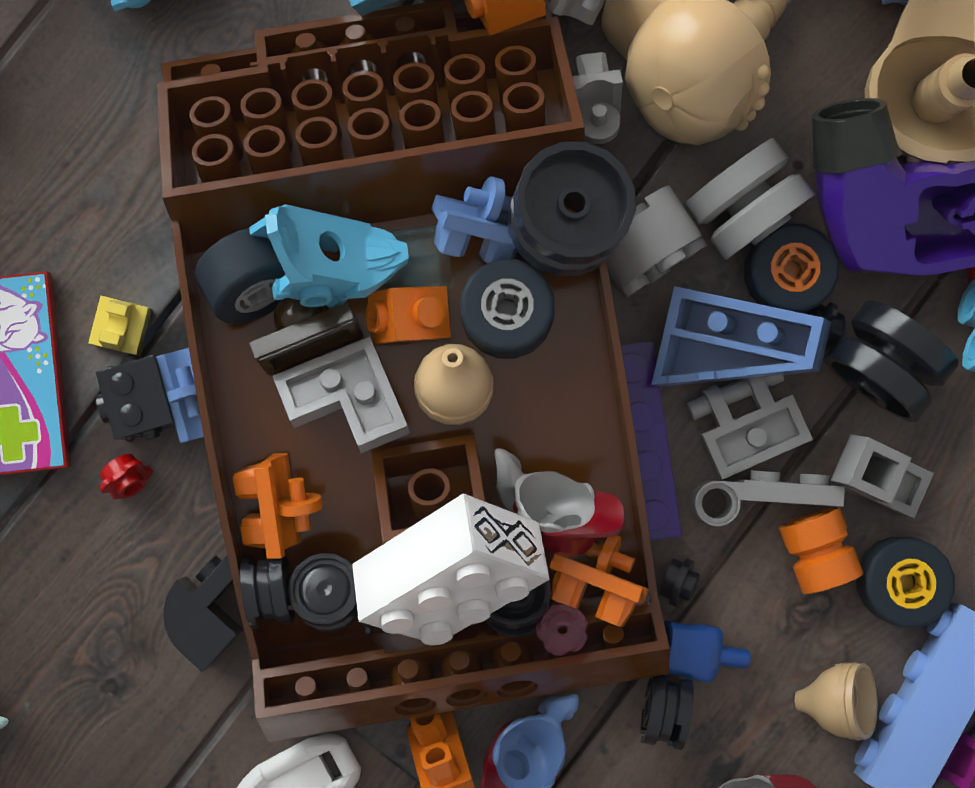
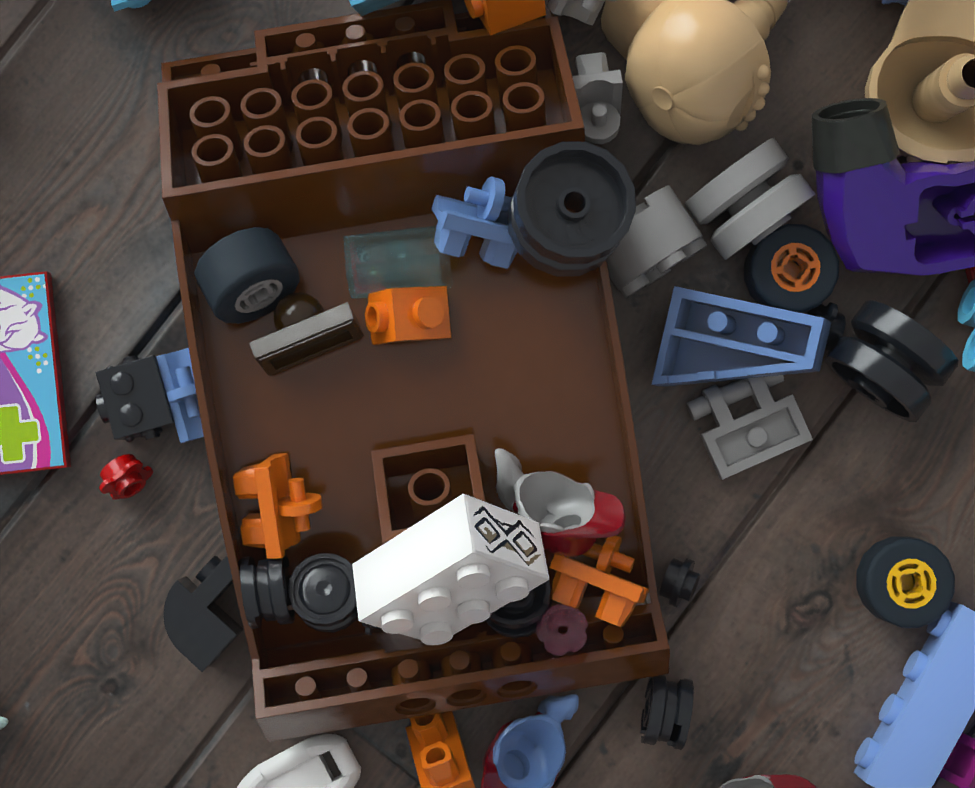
light yellow tile [88,296,152,356] -> none
medium azure piece [249,204,409,309] -> none
light grey plate [272,336,410,453] -> none
tan helmet [414,344,494,425] -> none
black wheel [460,259,554,359] -> none
dark purple plate [621,341,682,541] -> none
blue piece [664,621,750,682] -> none
light grey plate [689,470,845,526] -> none
orange wheel [778,506,864,594] -> none
tan helmet [795,662,878,741] -> none
light grey brick [830,434,934,519] -> none

